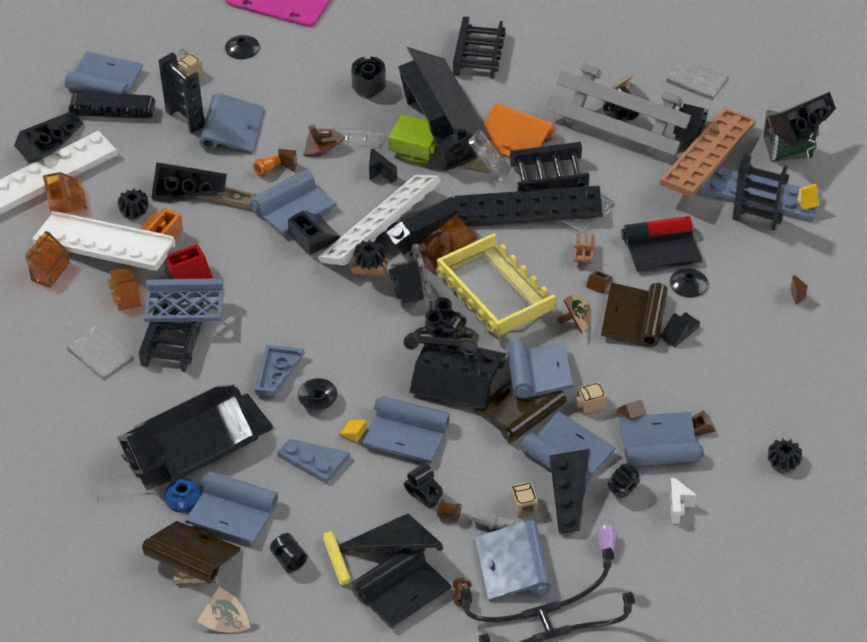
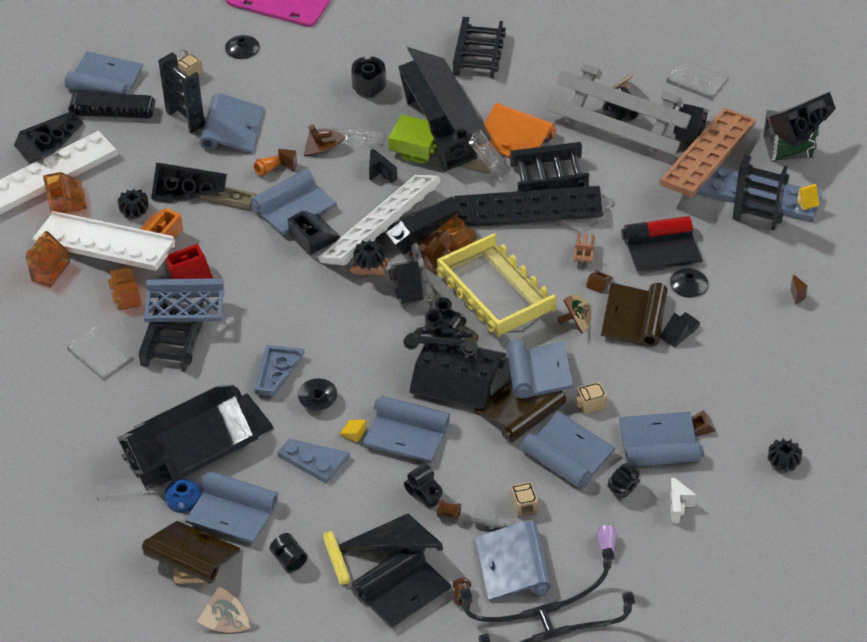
black wing [549,449,591,534] -> none
slope [616,400,646,419] -> none

